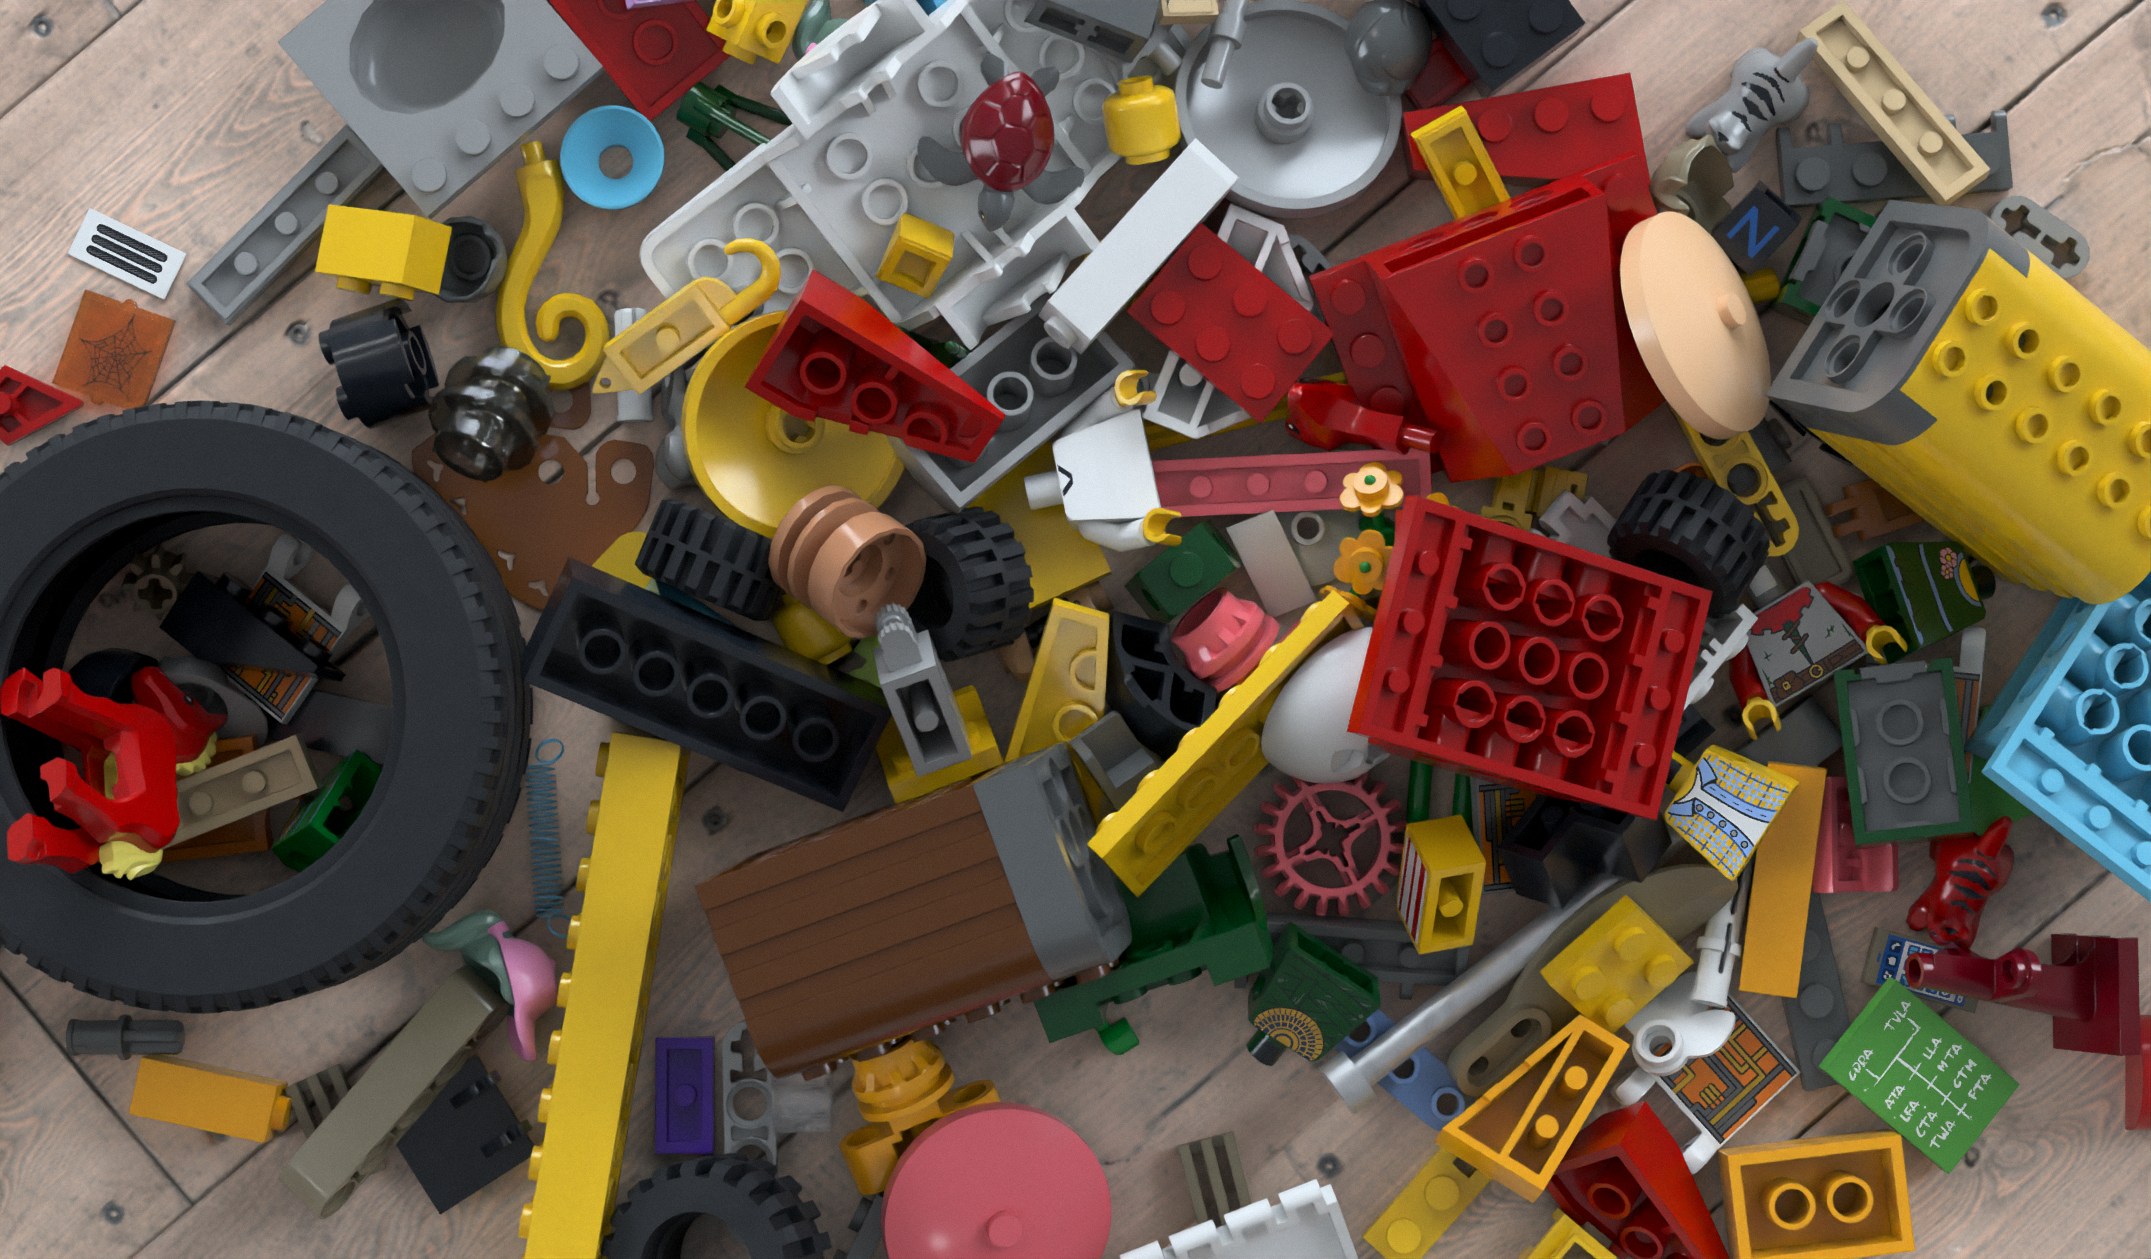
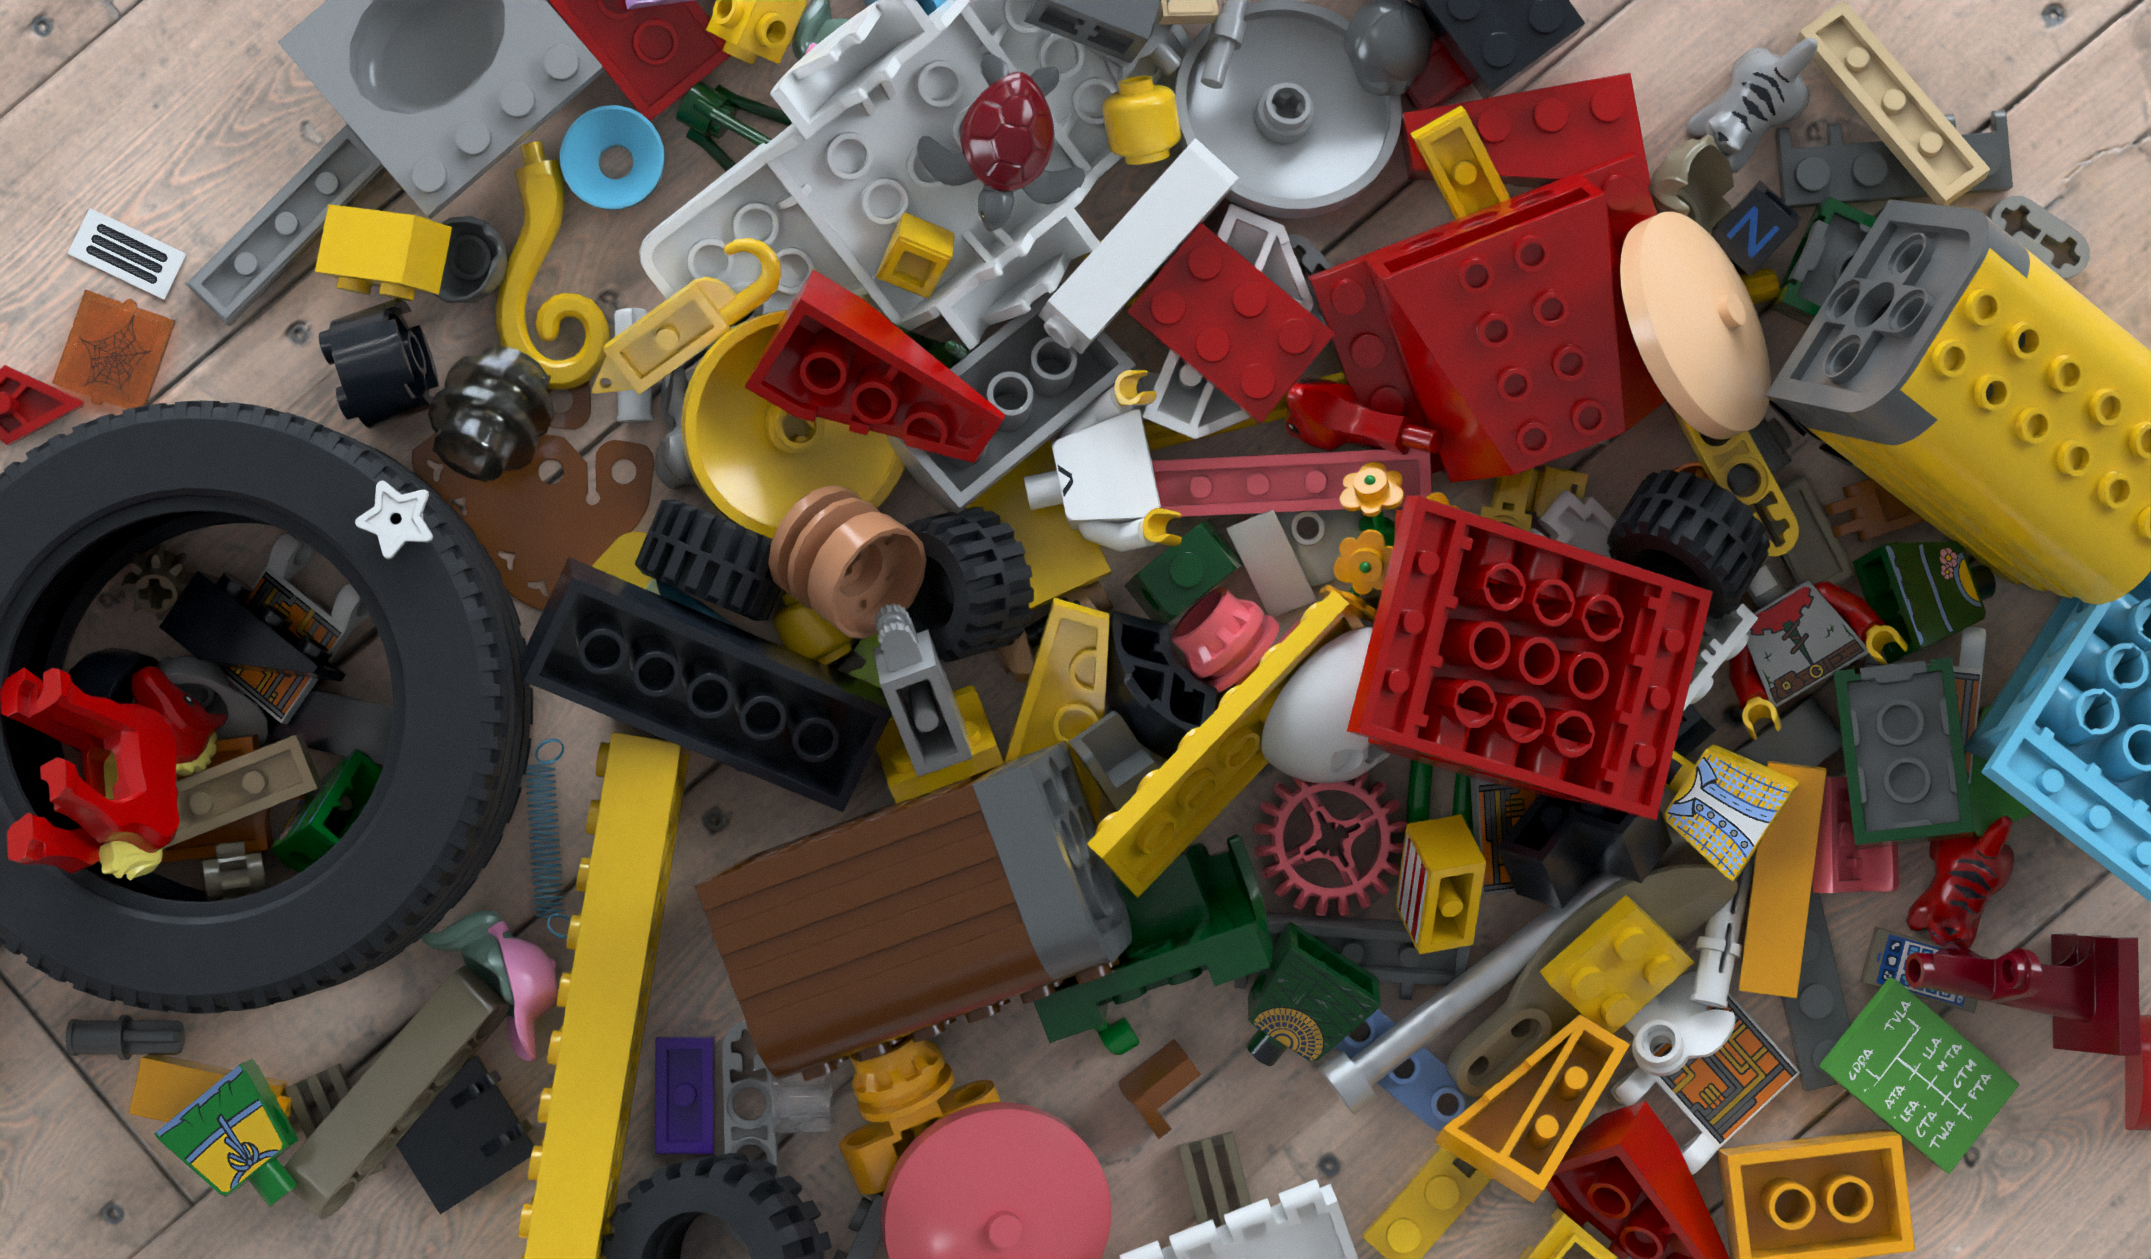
none -> torso [154,1059,298,1207]
none -> dark tan gear [202,841,266,902]
none -> white plate [355,481,433,560]
none -> dark orange tile [1119,1039,1201,1139]

